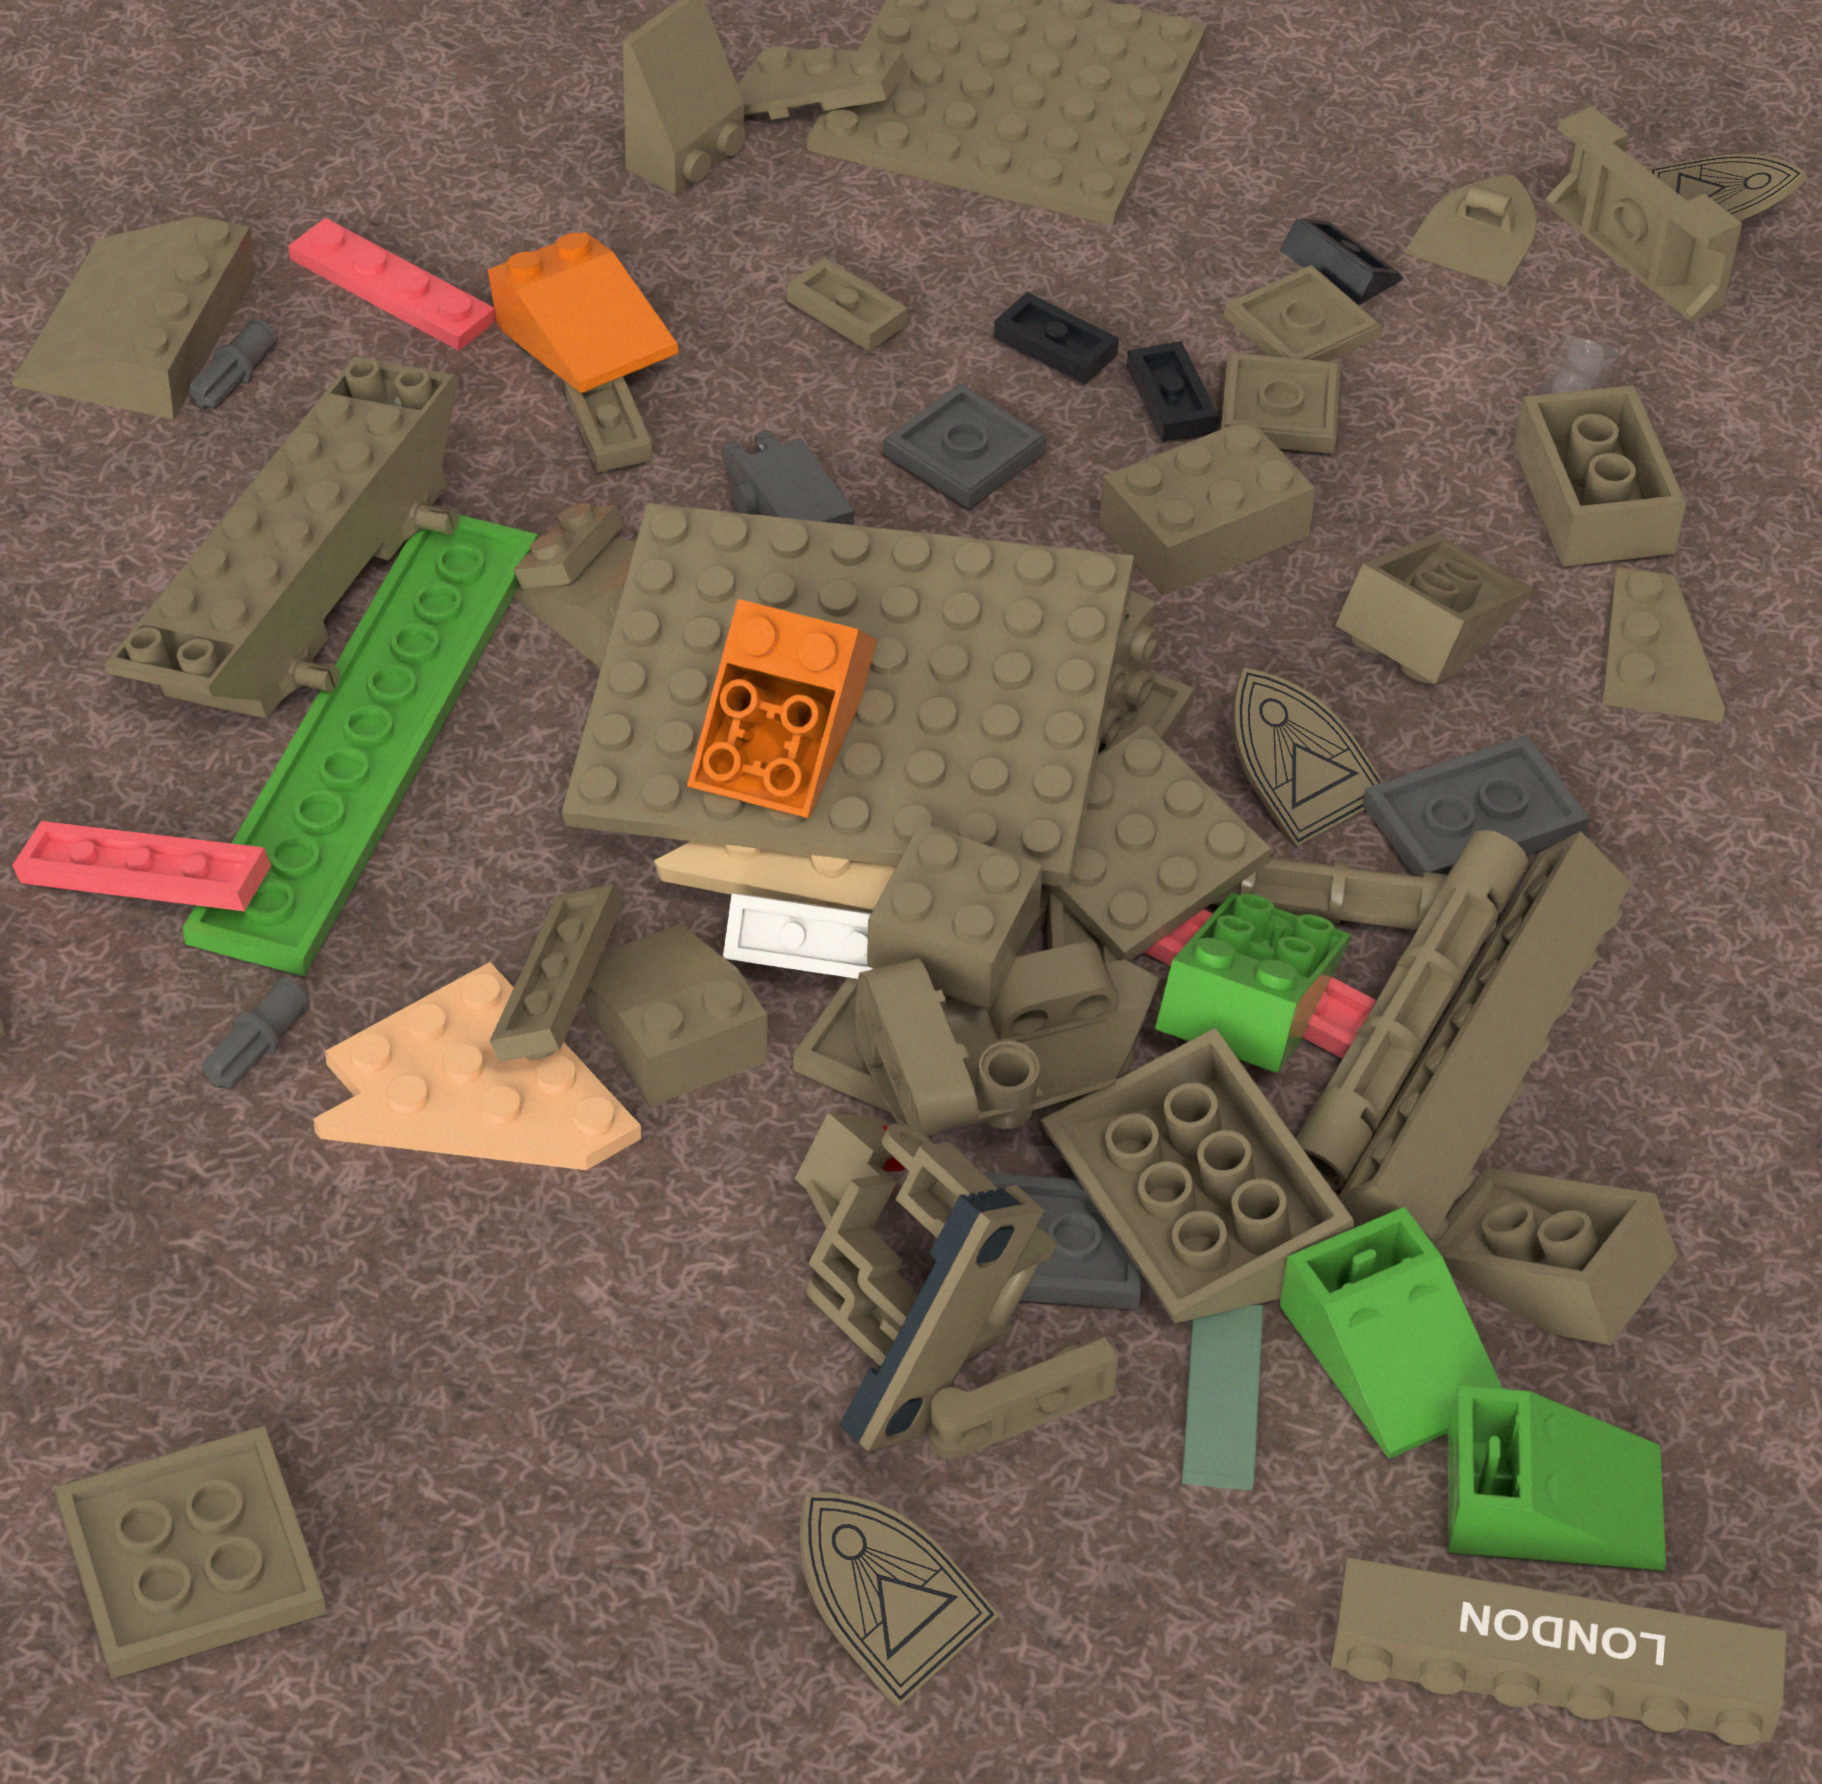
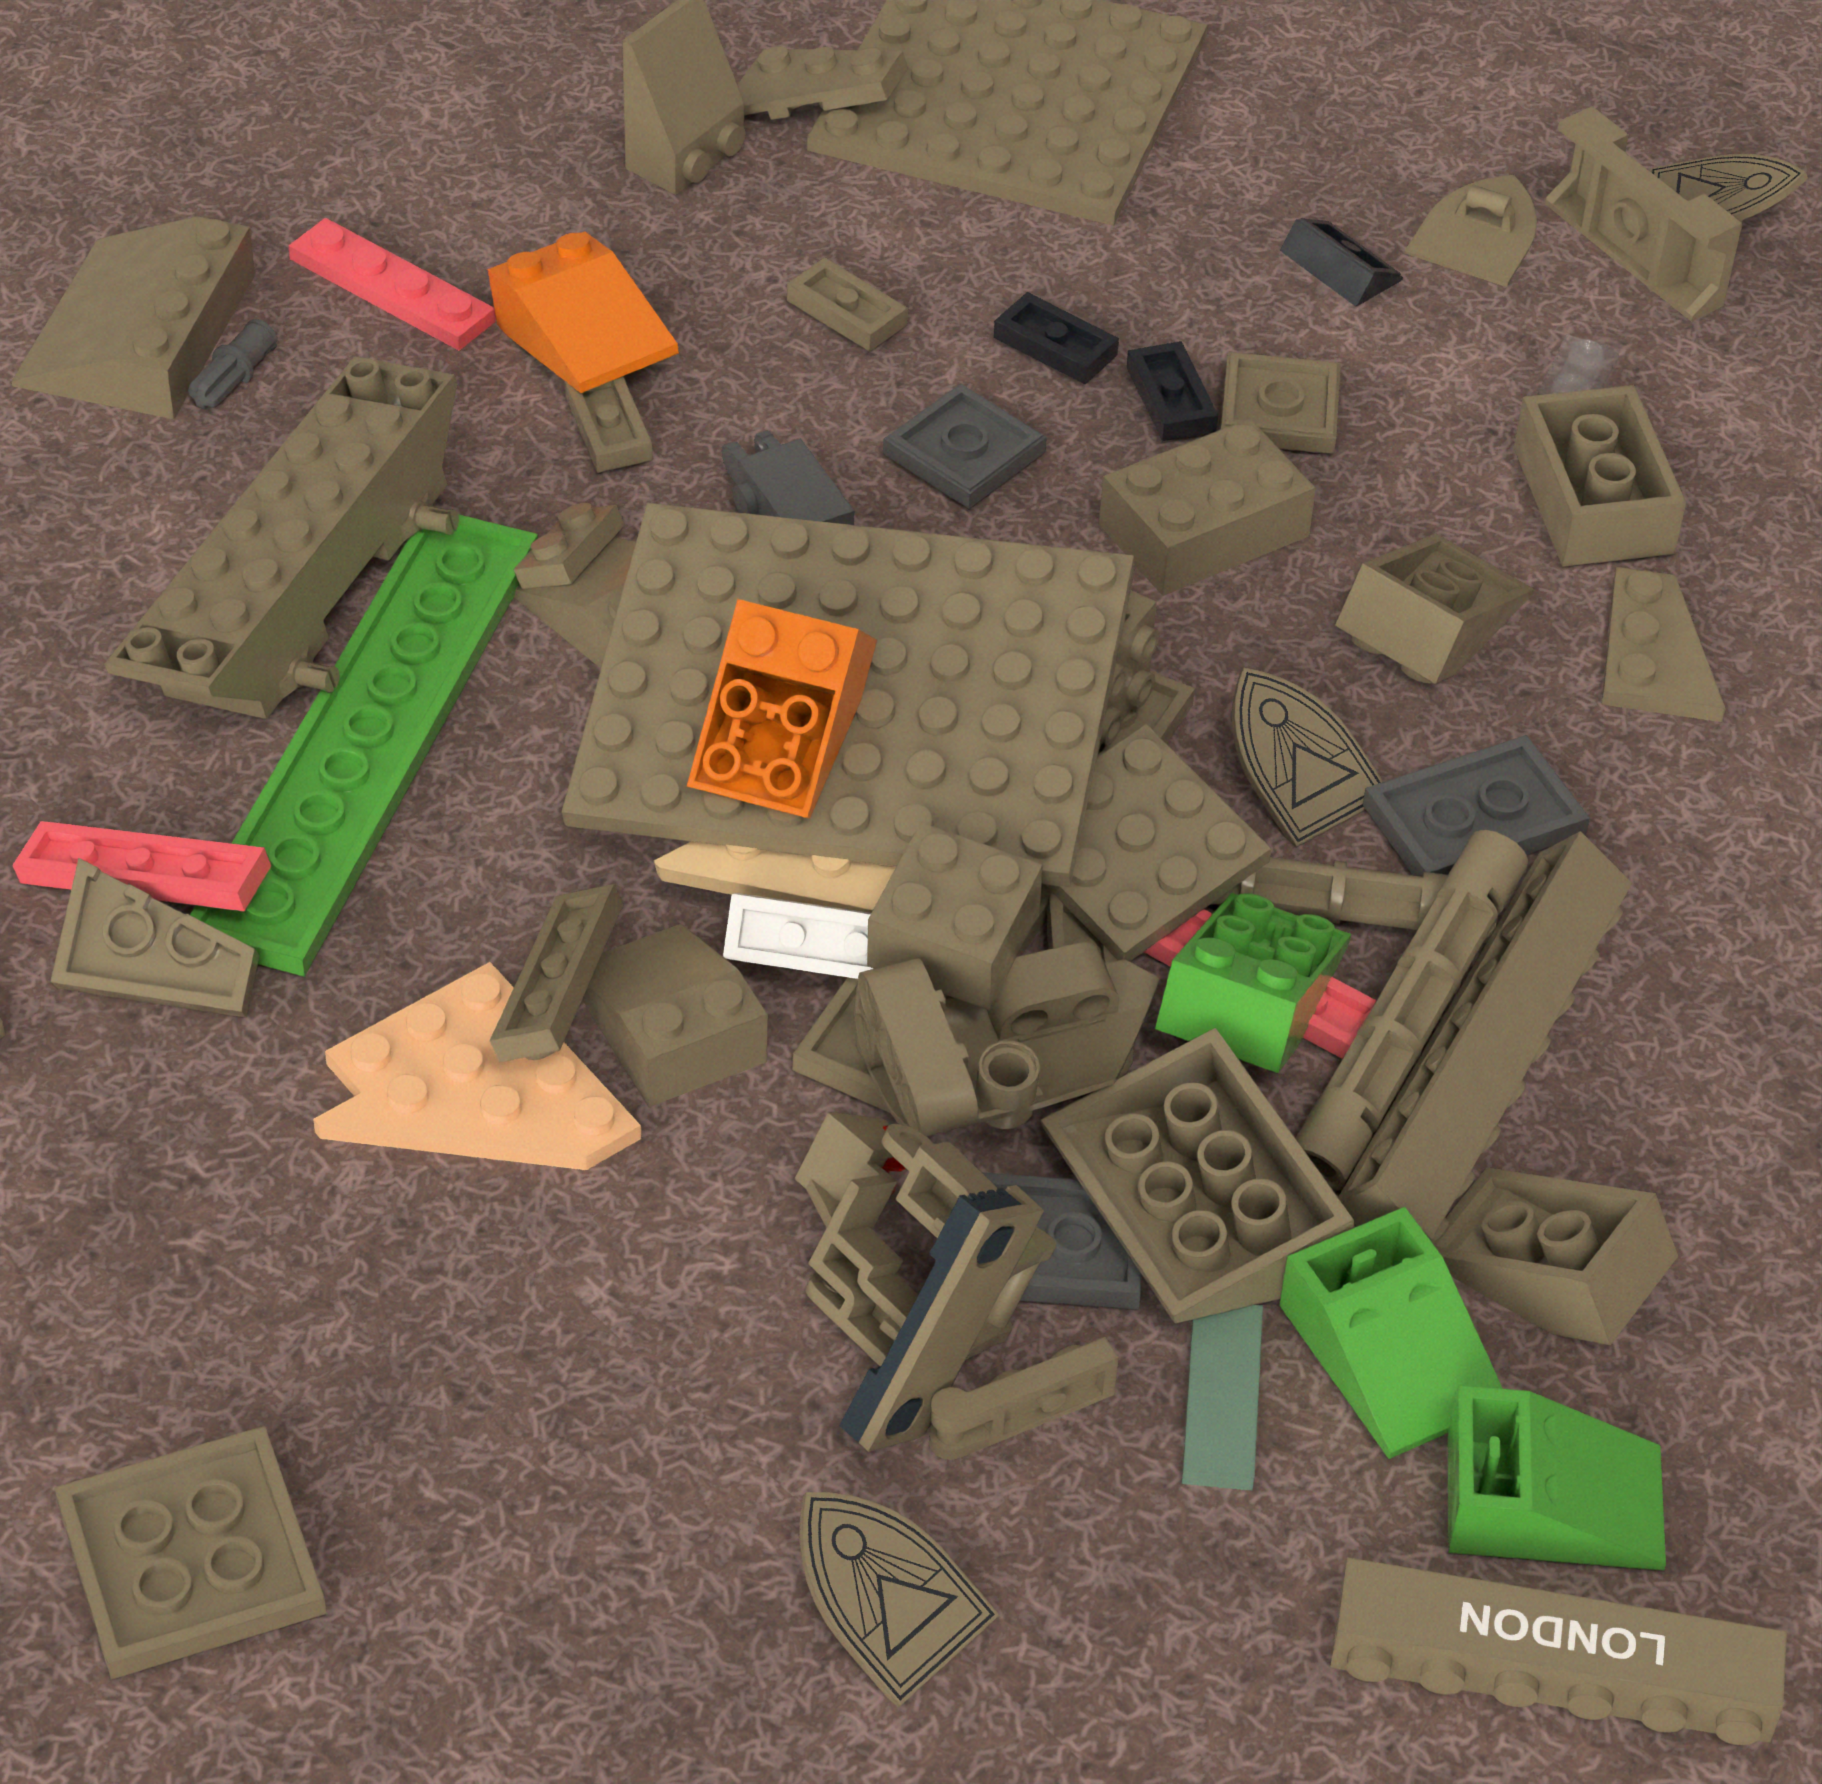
dark grey axle [202,978,310,1088] -> none
dark tan tile [1224,265,1382,361] -> none
none -> dark tan wing [51,858,260,1018]

